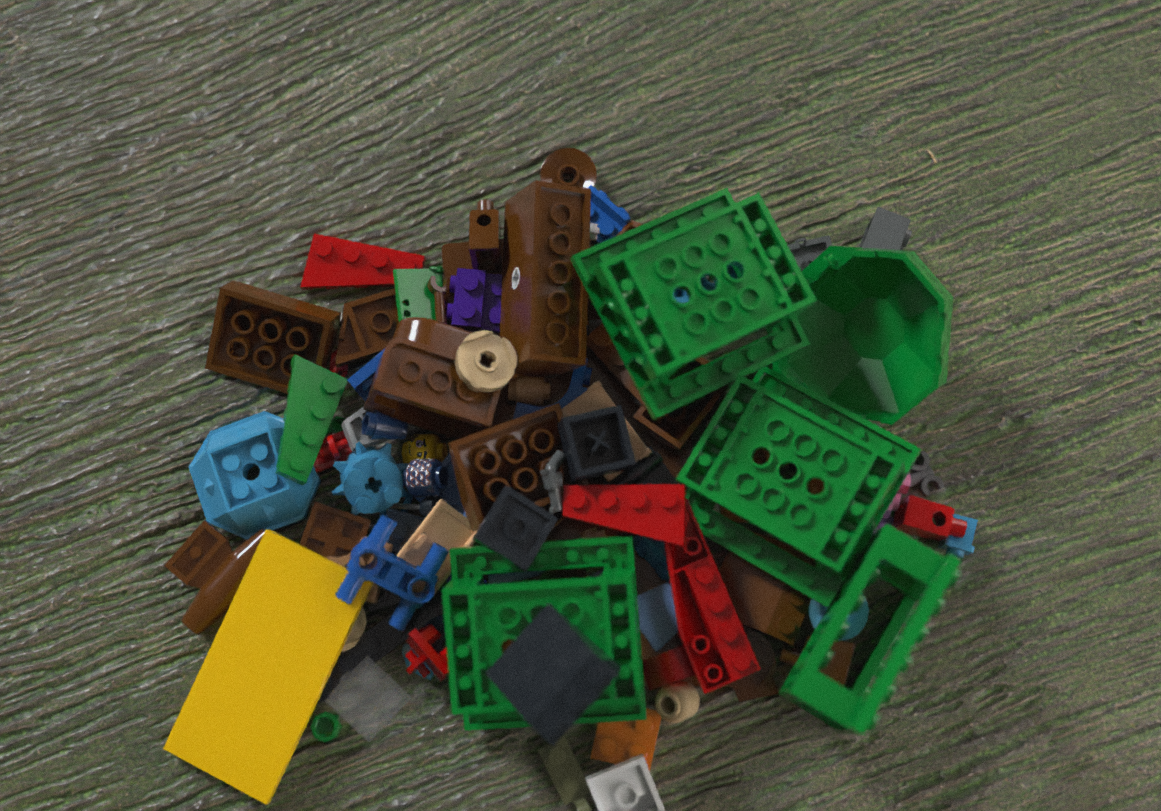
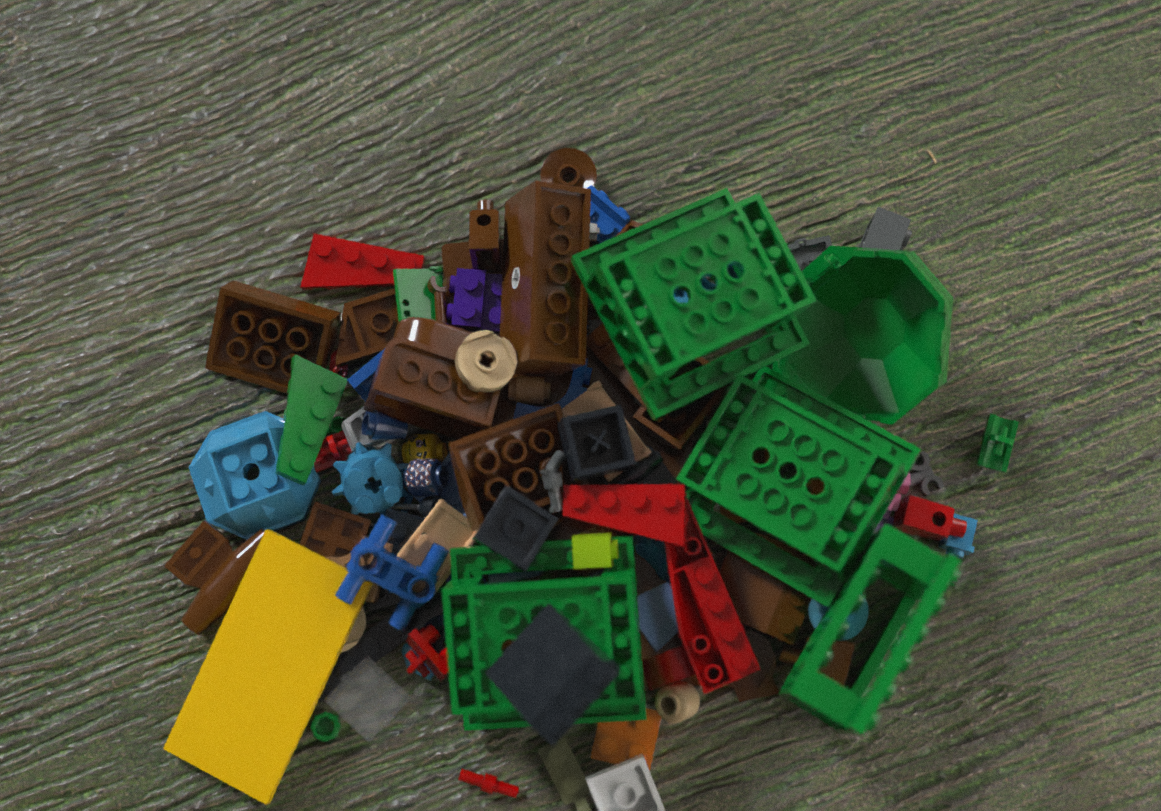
none -> red bar [458,769,519,799]
none -> lime brick [572,533,618,569]
none -> green hips [976,413,1019,473]

